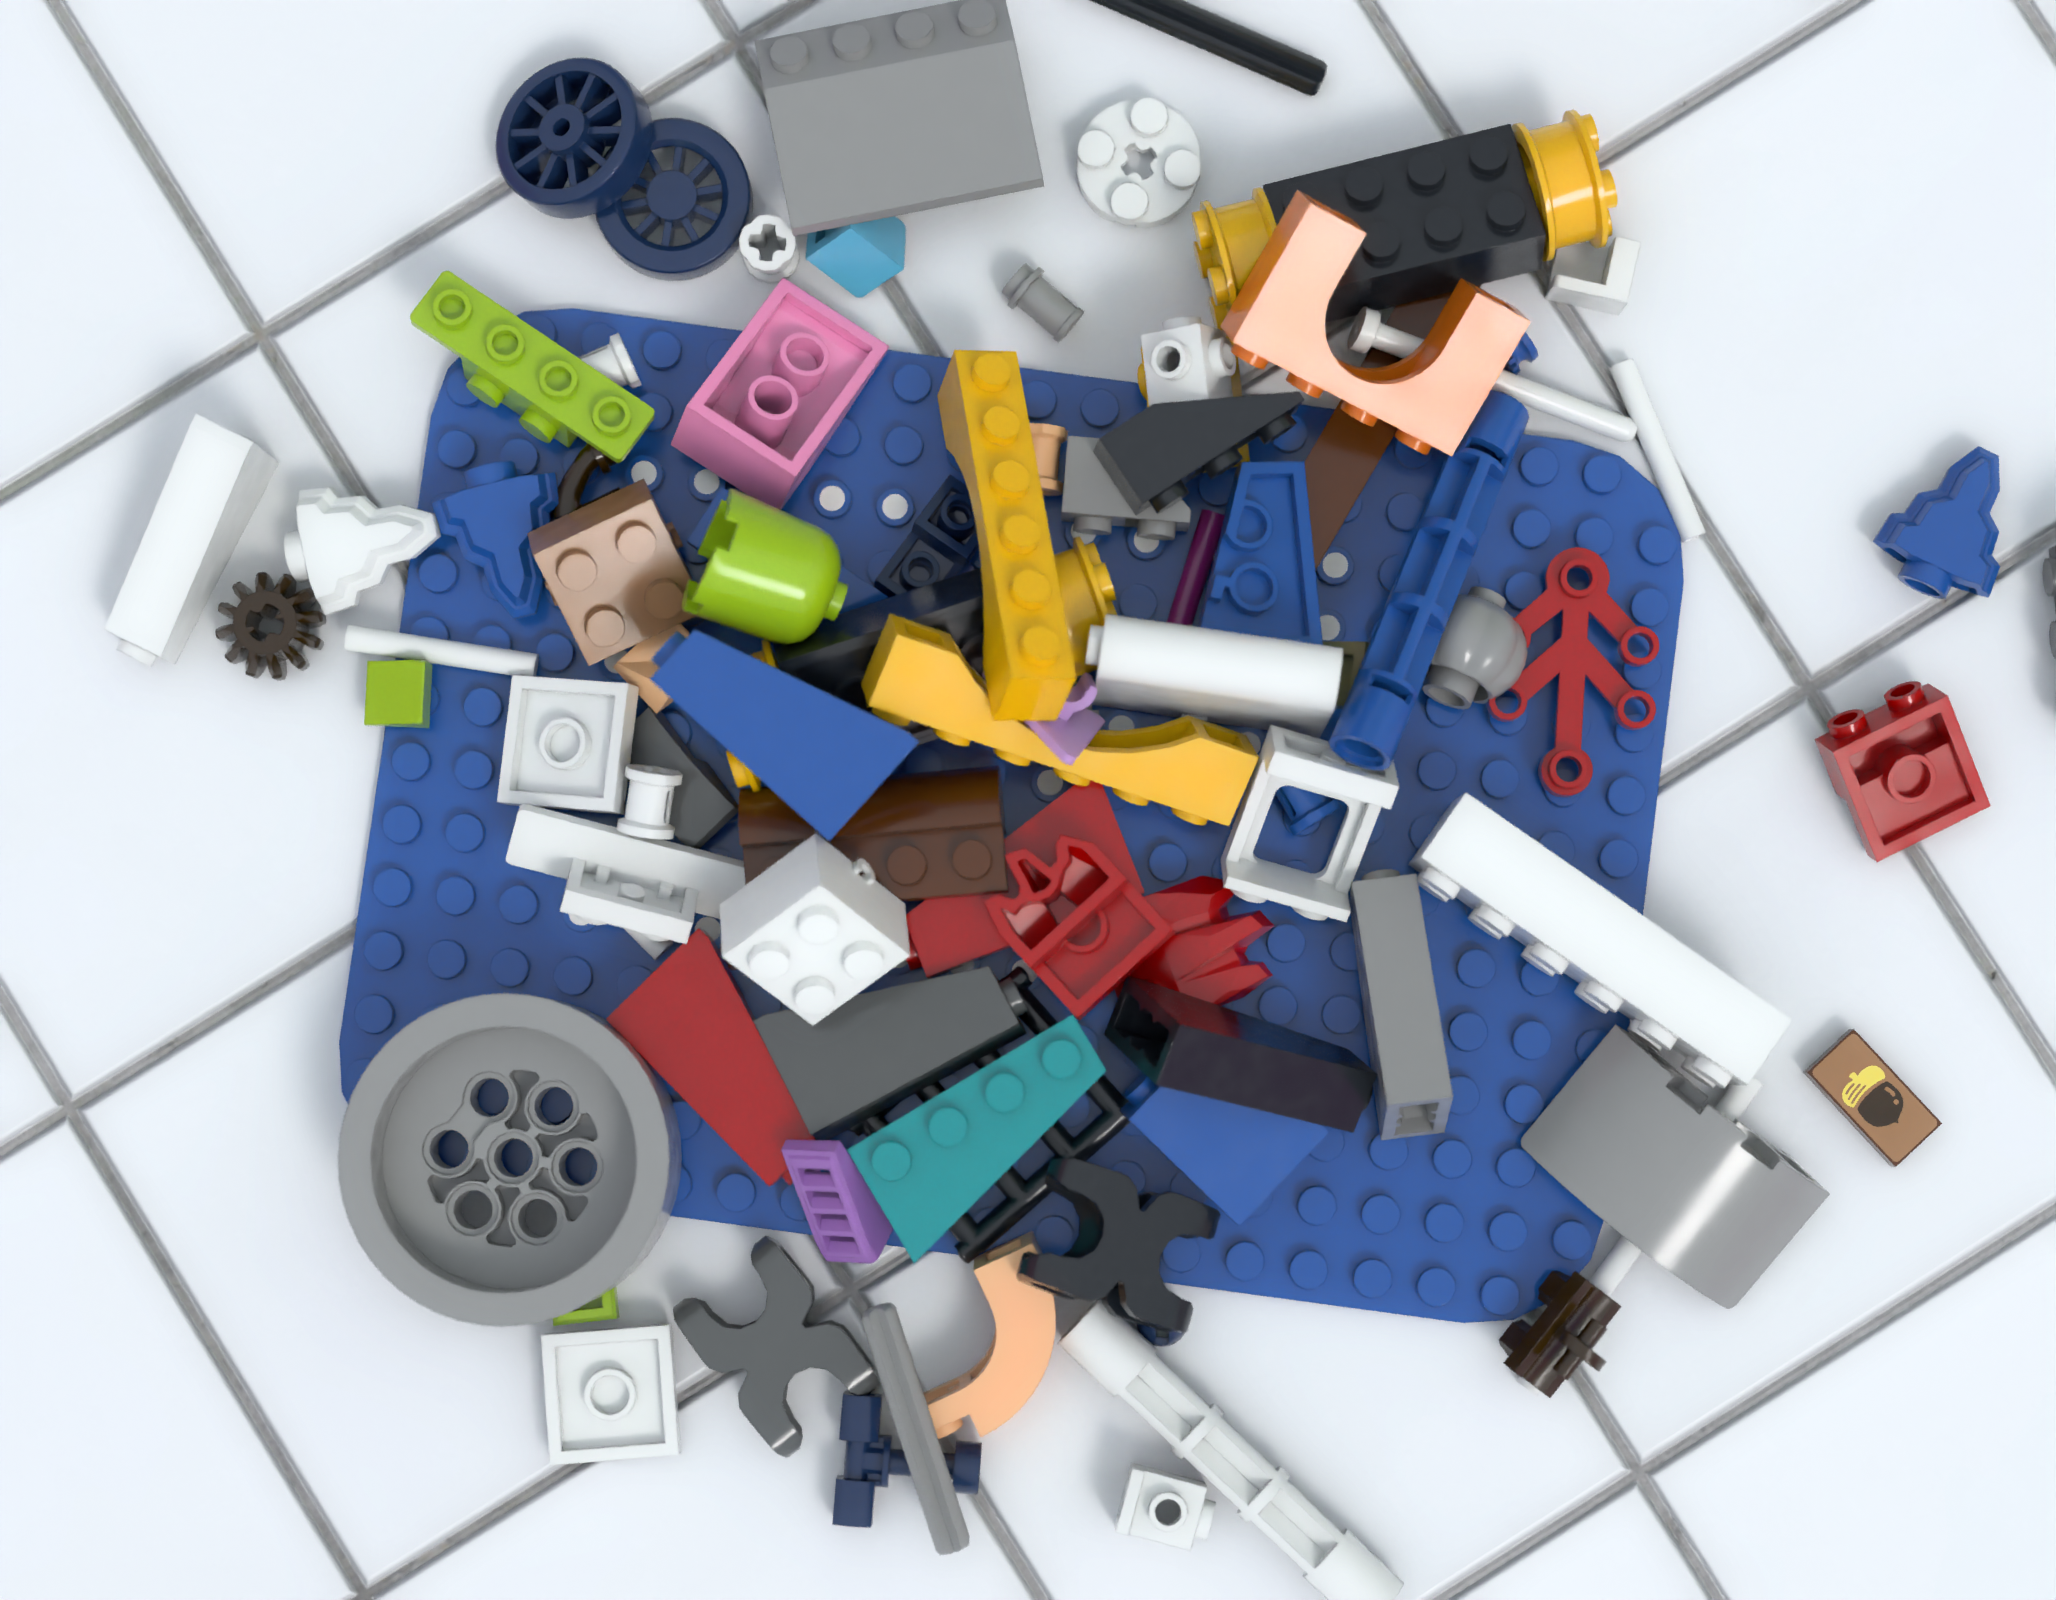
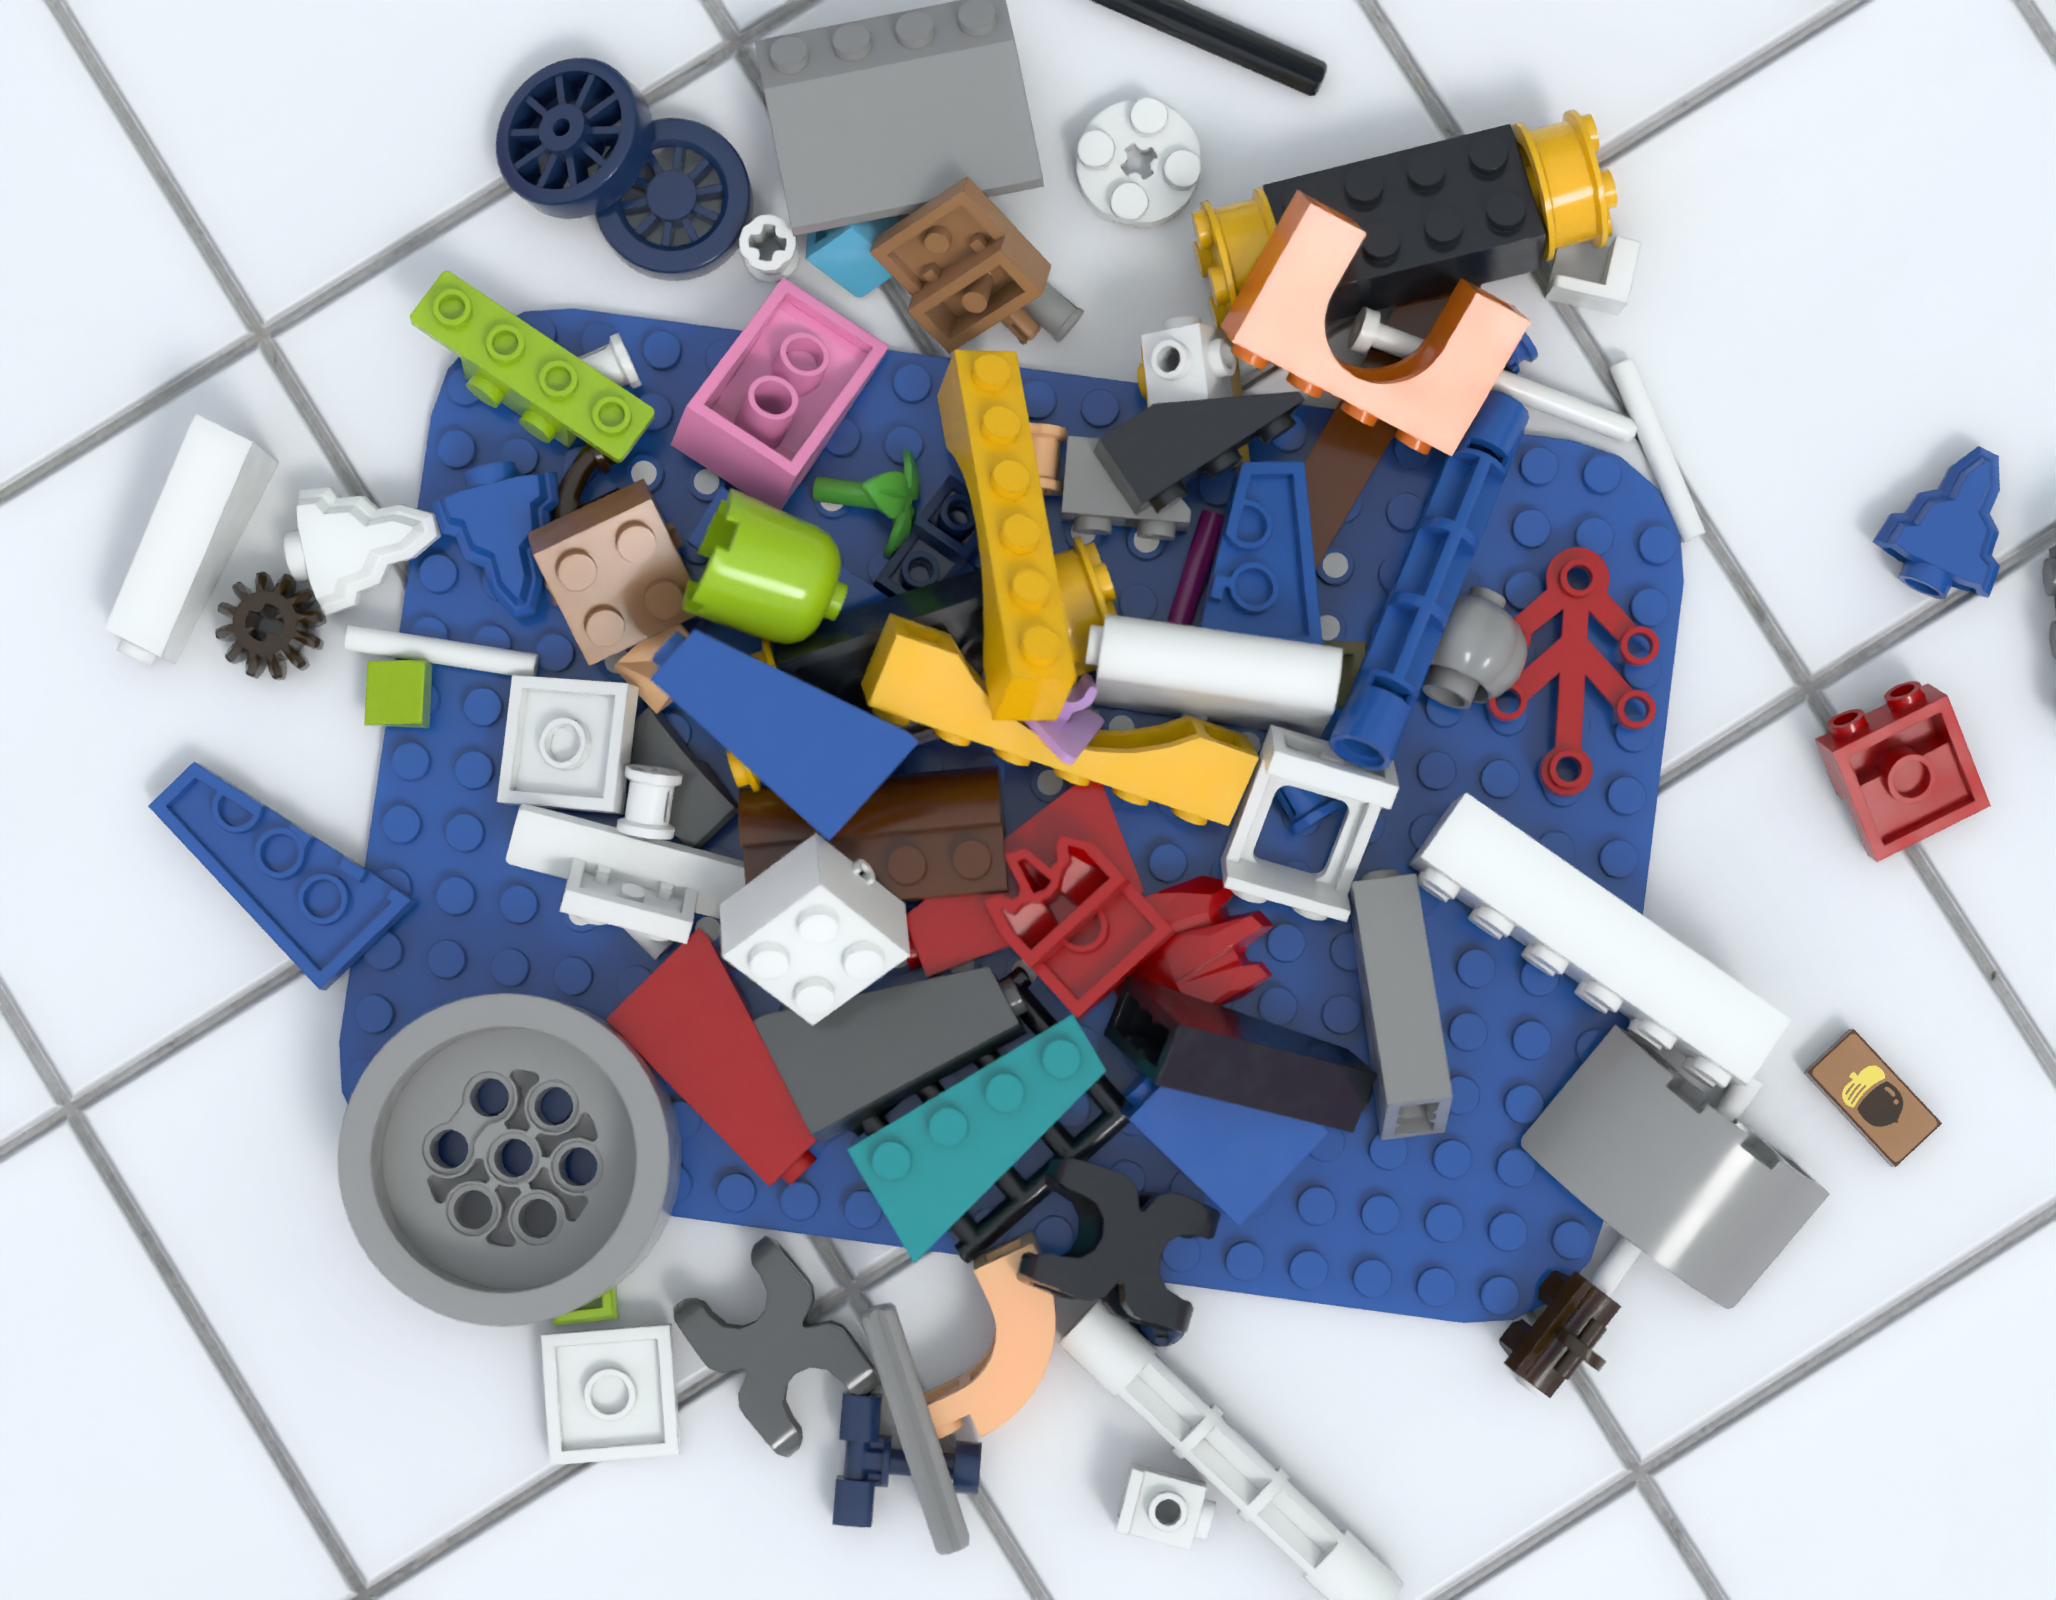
medium lavender slope [781,1139,893,1264] -> none
none -> blue wing [148,762,418,990]
none -> bright green plant [813,449,920,558]
none -> medium nougat plate [870,176,1051,354]

